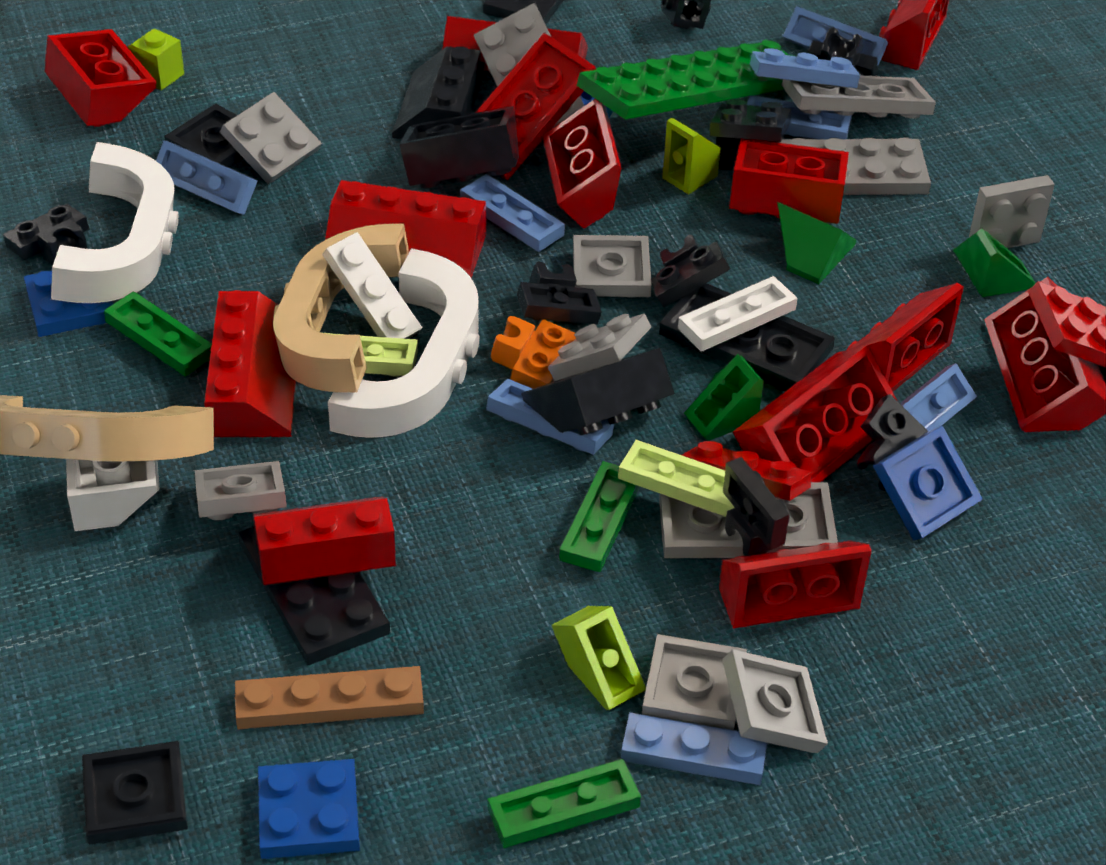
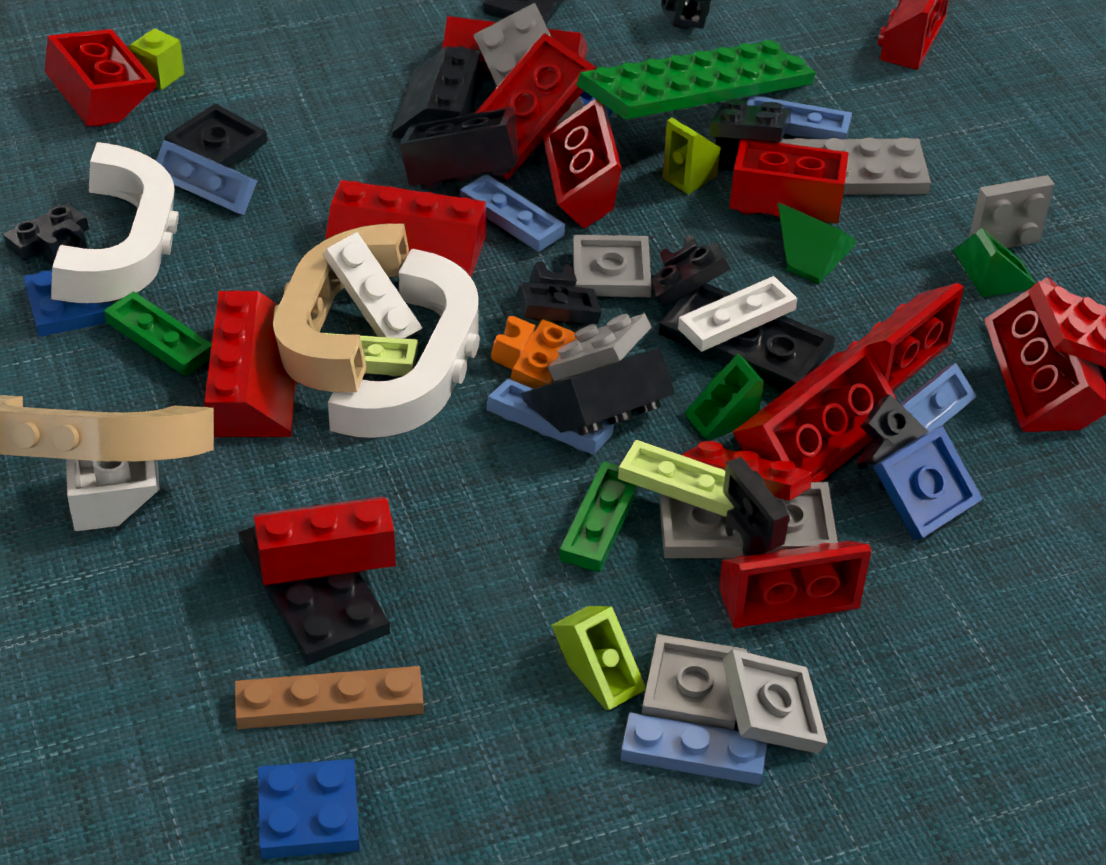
black plate [82,741,188,845] -> none
light grey plate [194,461,287,520] -> none
light grey plate [220,92,322,185] -> none
green plate [488,759,641,848] -> none
medium blue plate [750,48,860,88] -> none
medium blue plate [782,6,888,64] -> none
light grey plate [782,75,936,119] -> none
black plate [808,27,878,76] -> none

